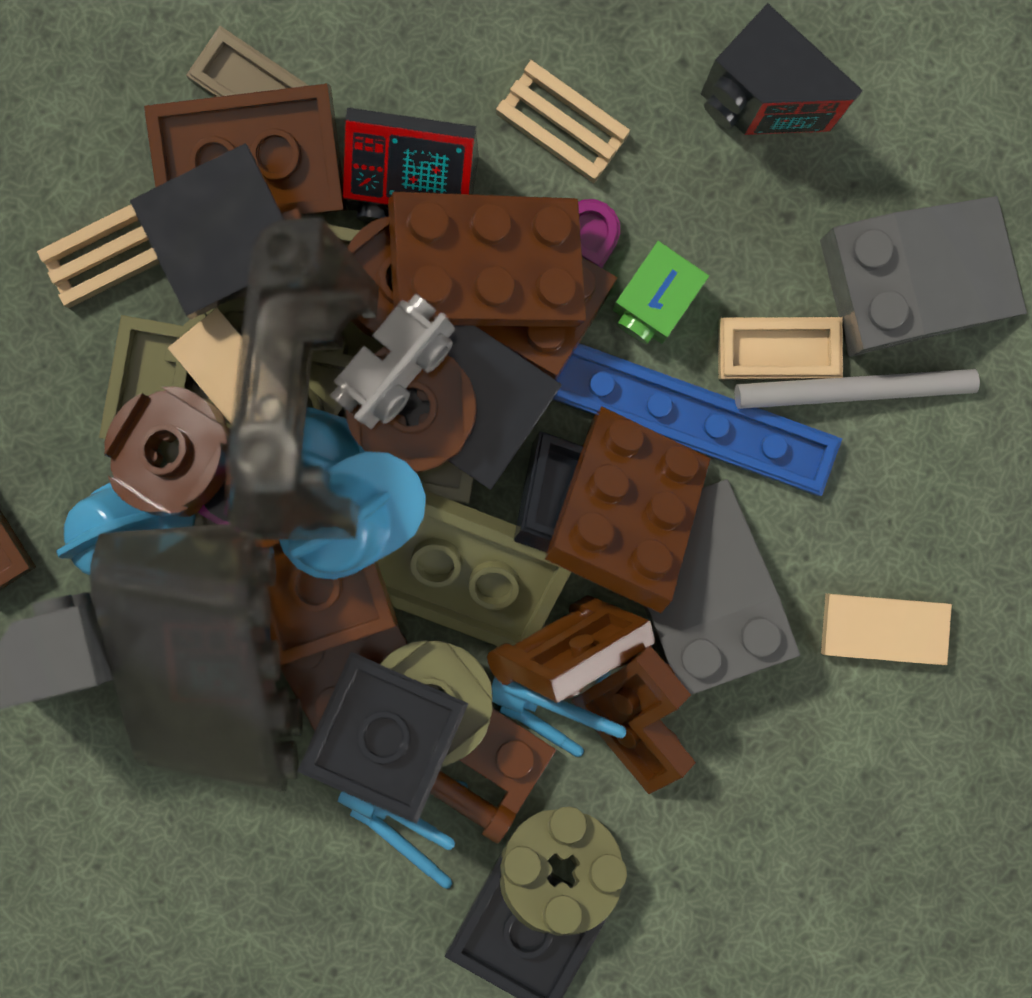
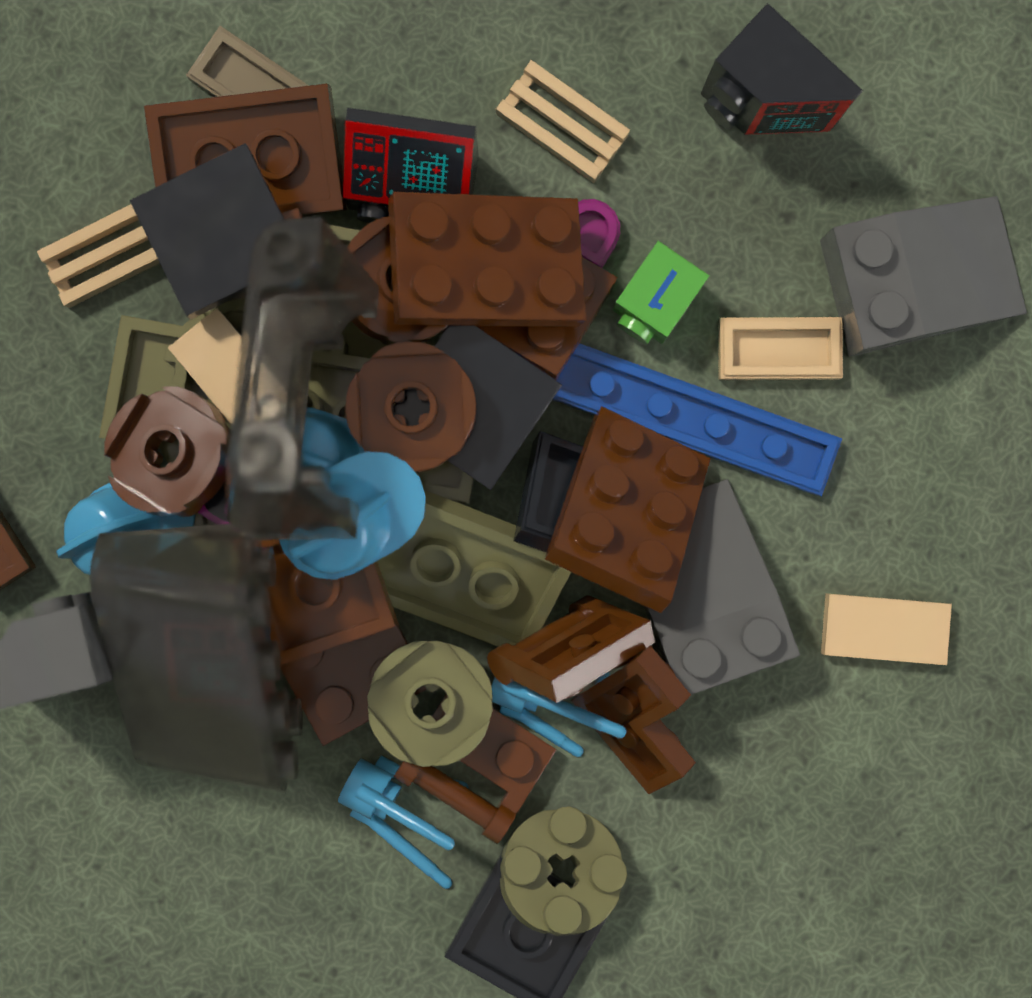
black tile [297,652,469,824] -> none
light grey hinge [330,294,455,429] -> none
light grey bar [734,369,980,409] -> none

